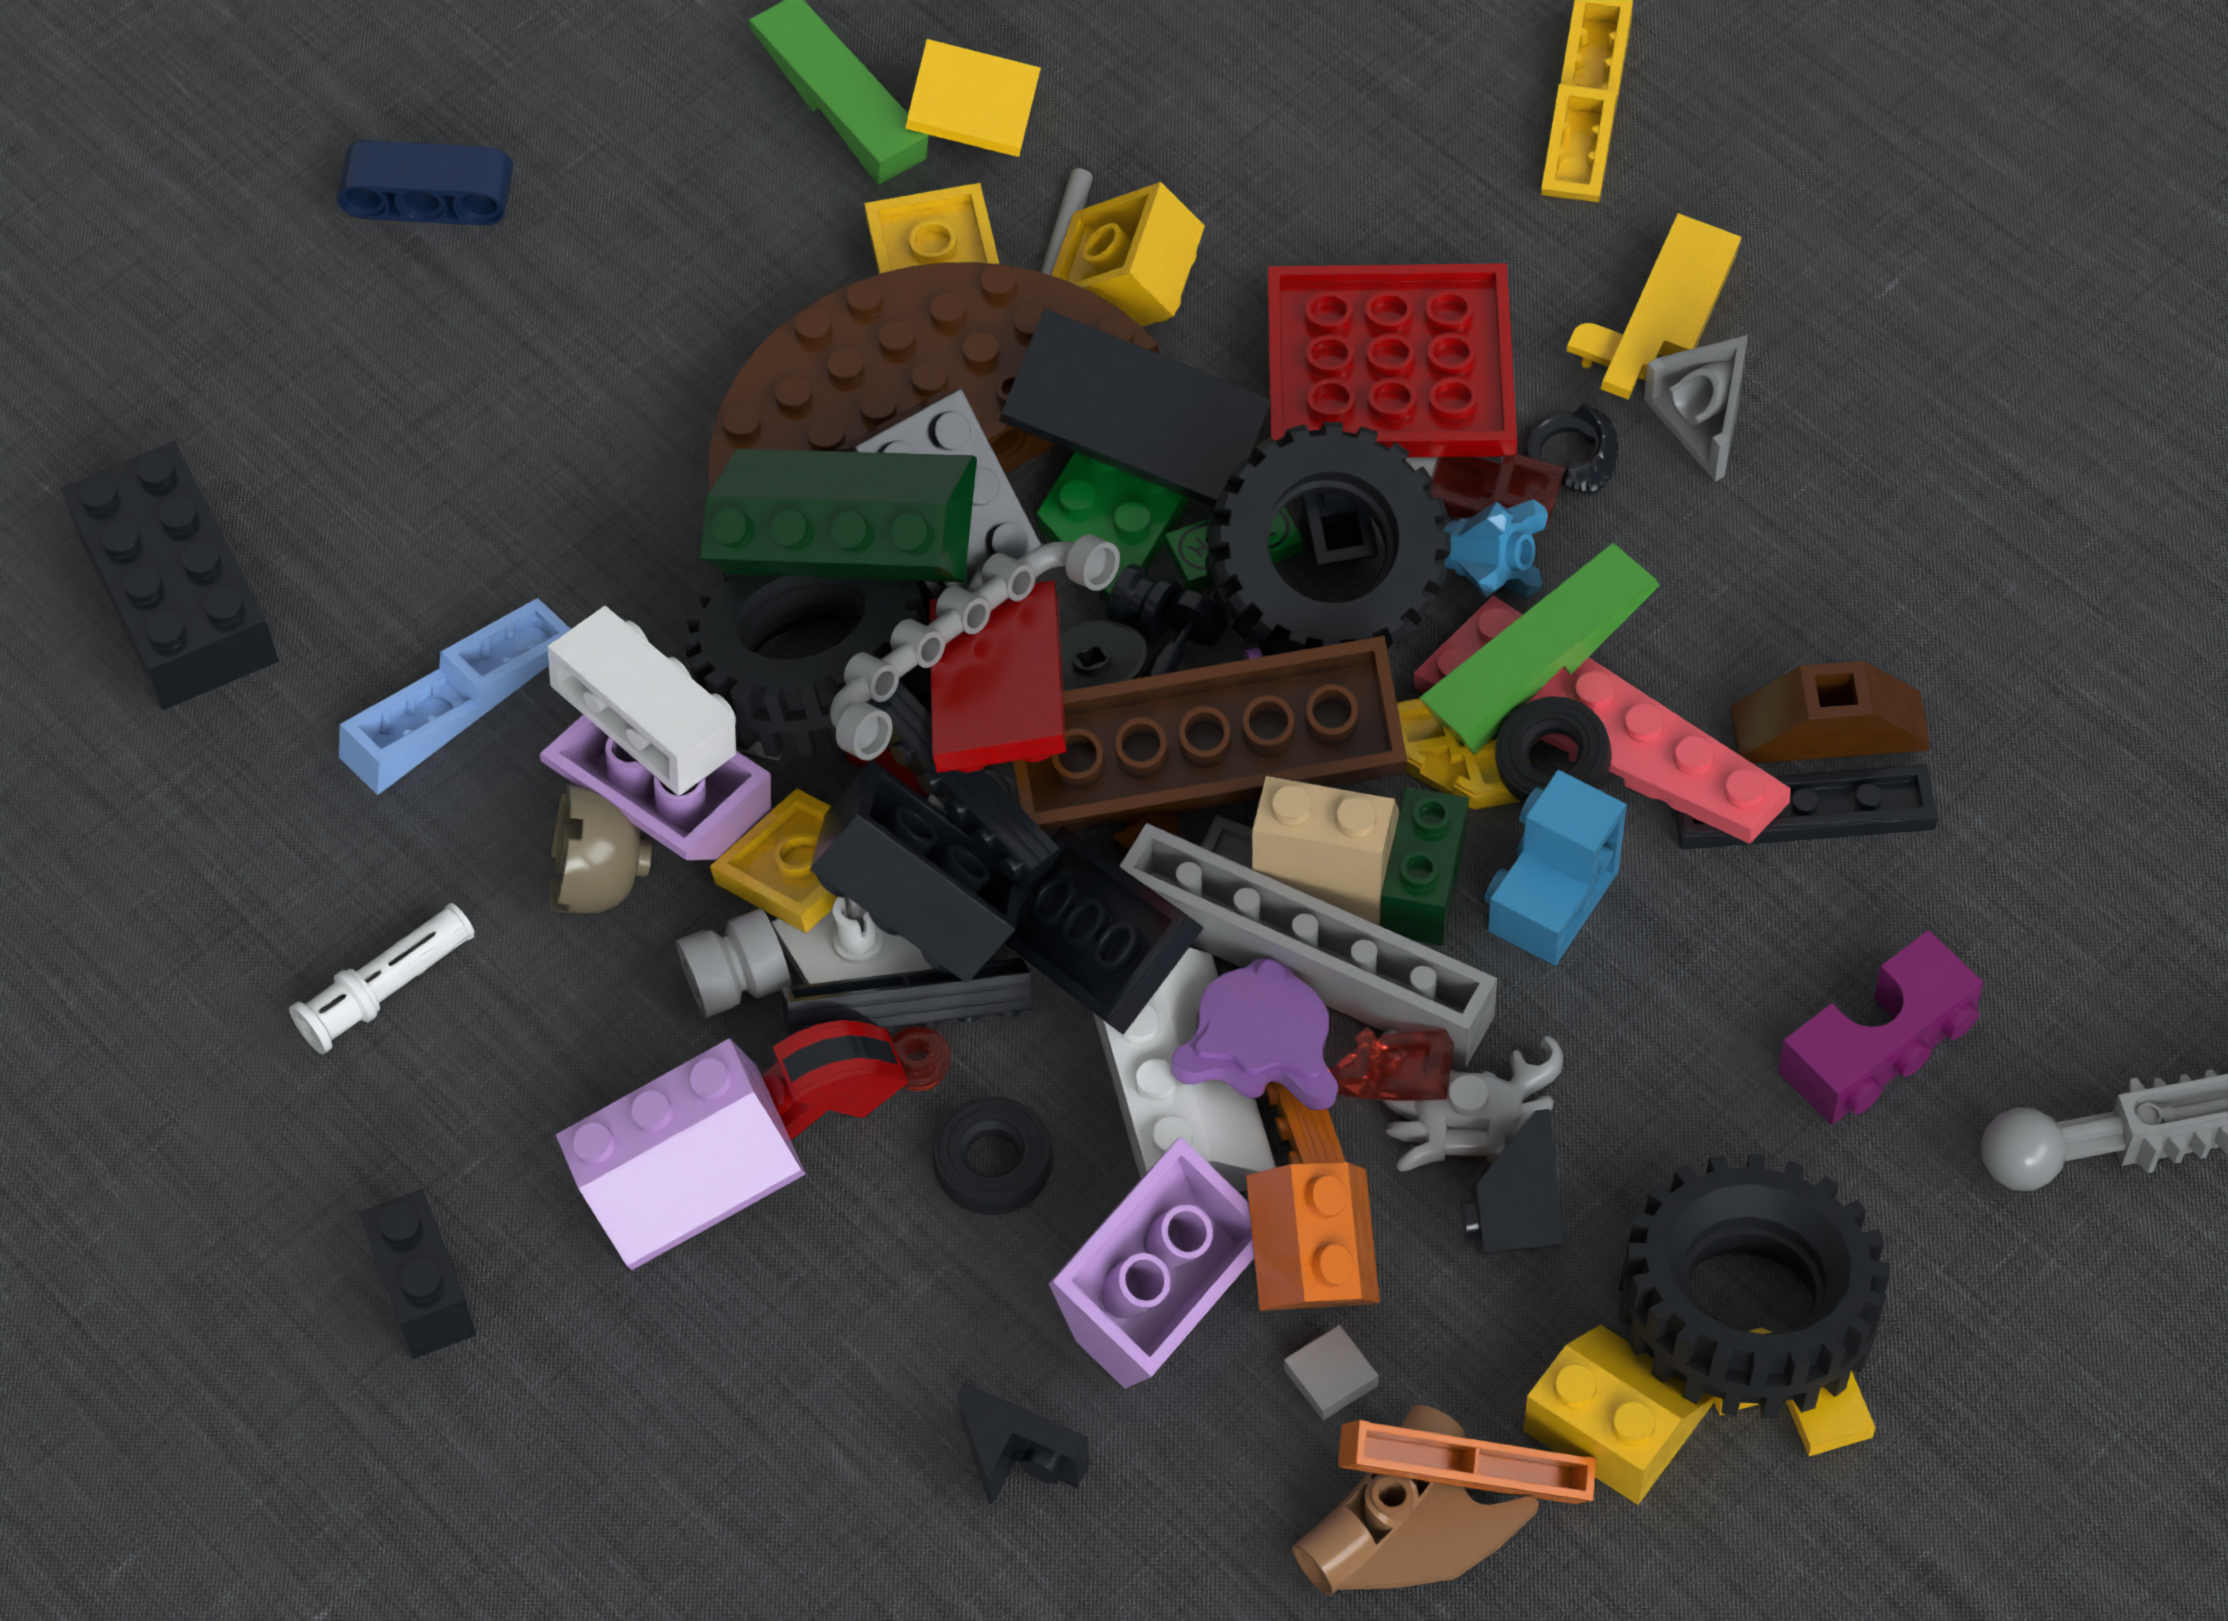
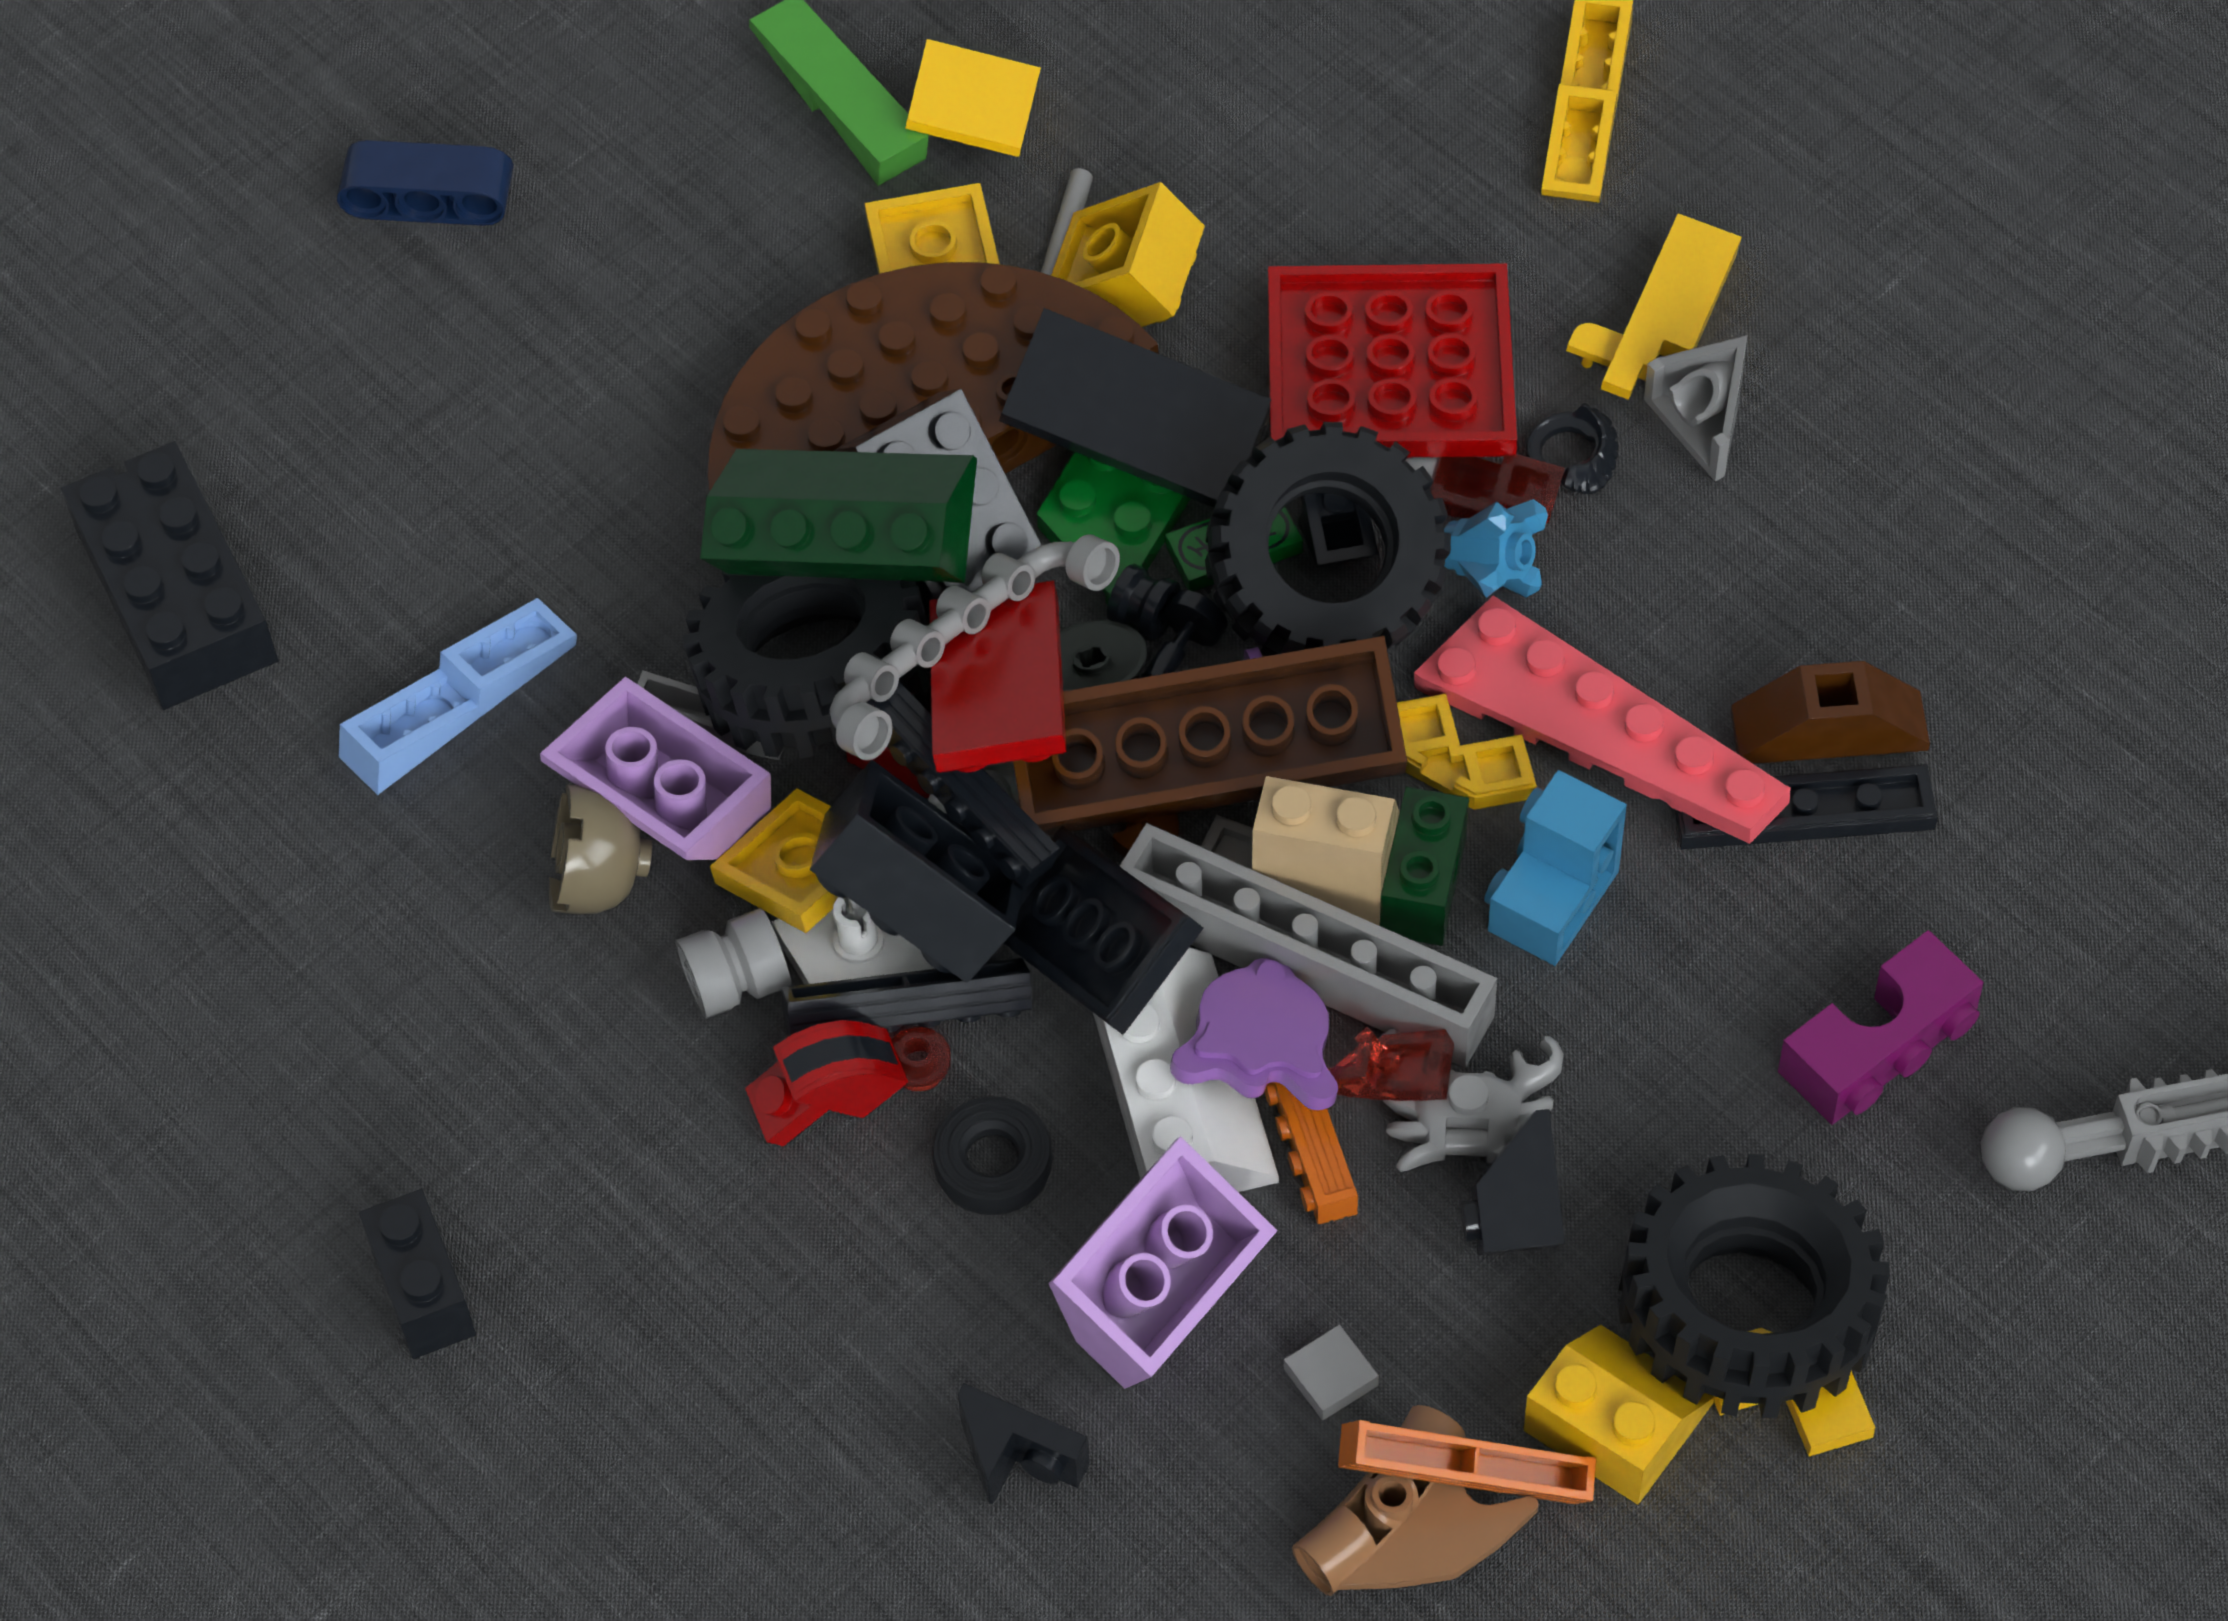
white pin [289,903,475,1055] -> none
white brick [547,606,736,796] -> none
slope [556,1038,806,1270] -> none
orange slope [1246,1162,1380,1311] -> none
bright green slope [1419,543,1660,755] -> none
black tyre [1495,696,1612,804] -> none

